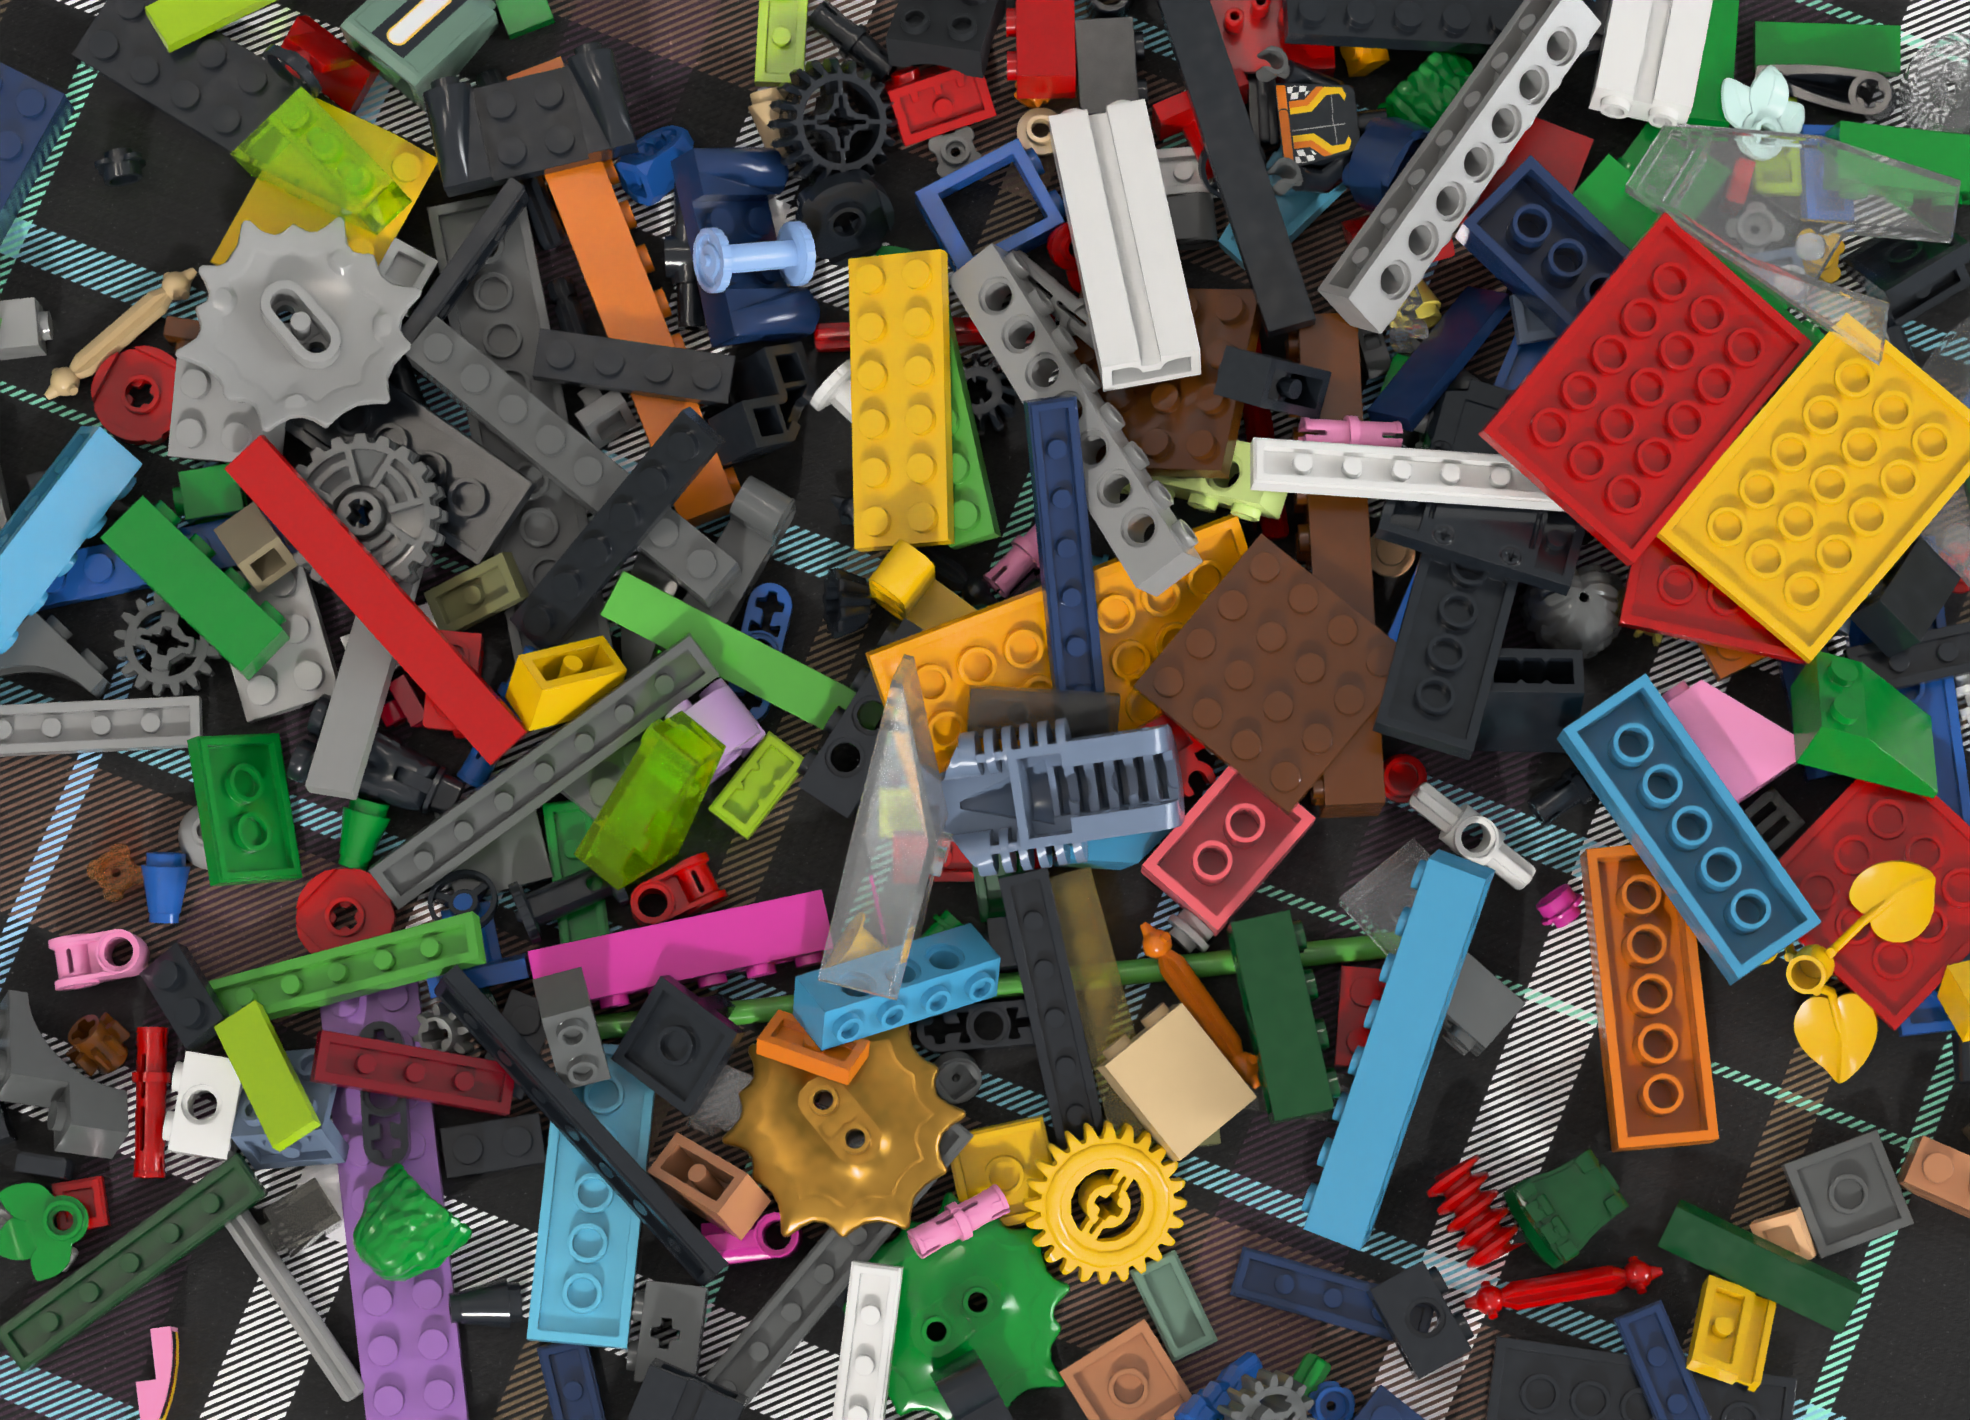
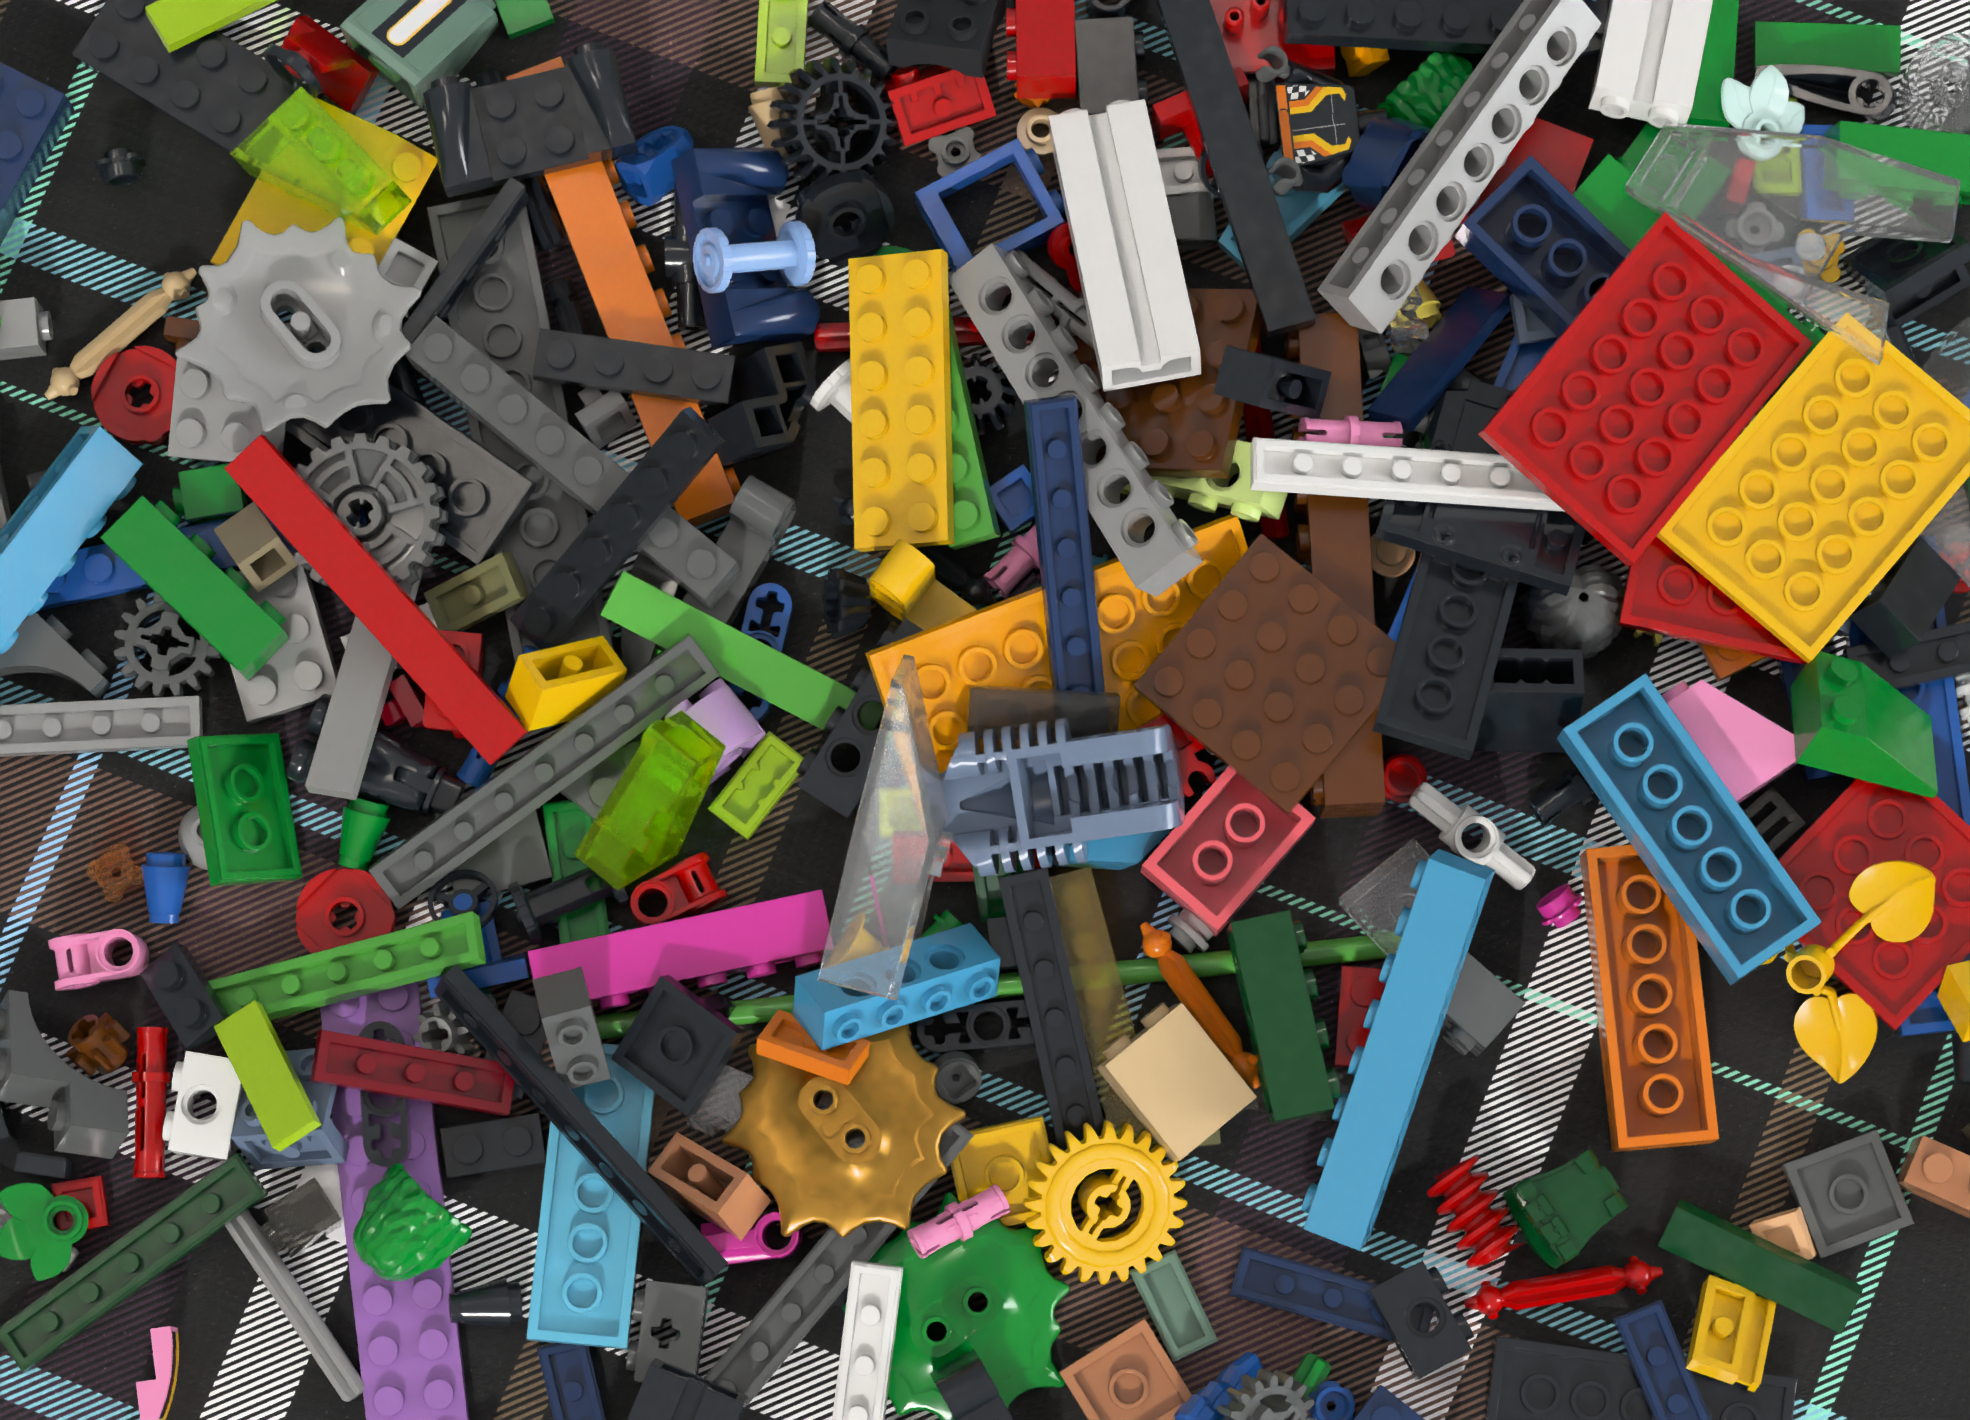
none -> blue plate [990,464,1035,535]

